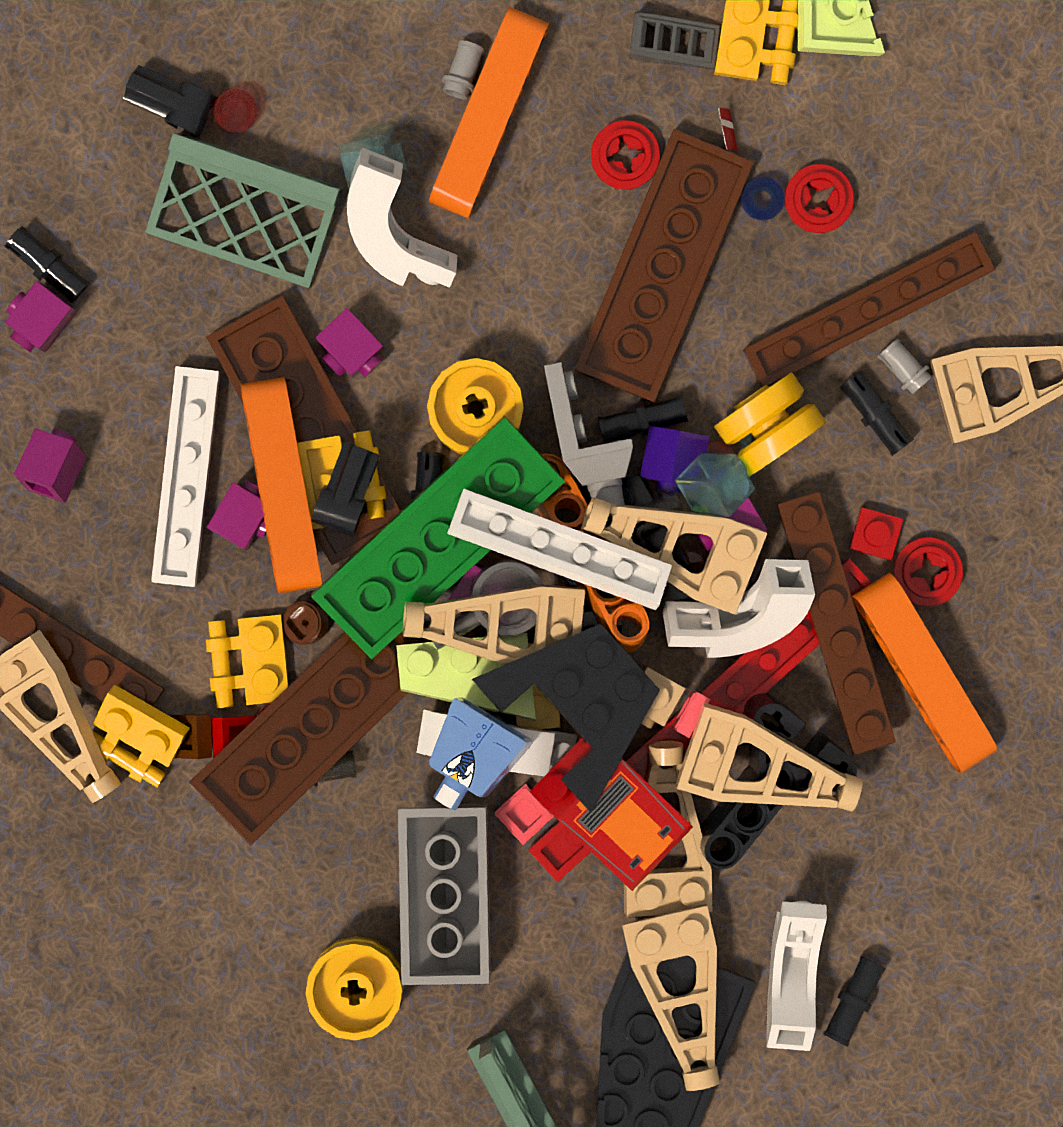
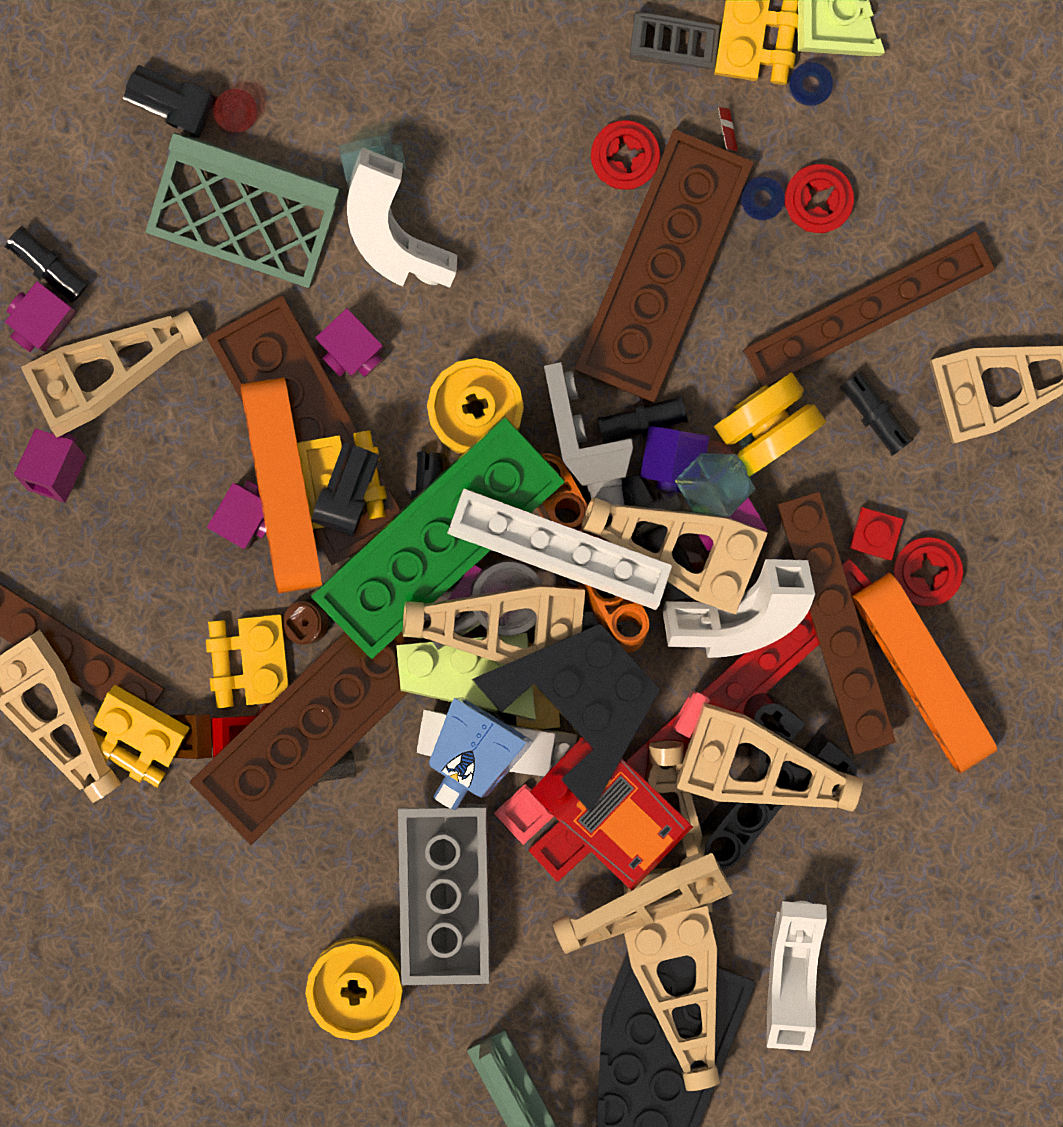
white plate [151,366,221,587] -> none
orange beam [429,7,550,219] -> none
light grey pin [442,40,485,100] -> none
tan brick [641,666,685,729] -> none
black pin [823,956,886,1047] -> none
light grey pin [877,338,932,394] -> none
none -> tan plate [21,310,203,438]
none -> tan plate [552,853,733,954]
none -> clear blue plate [789,62,833,106]

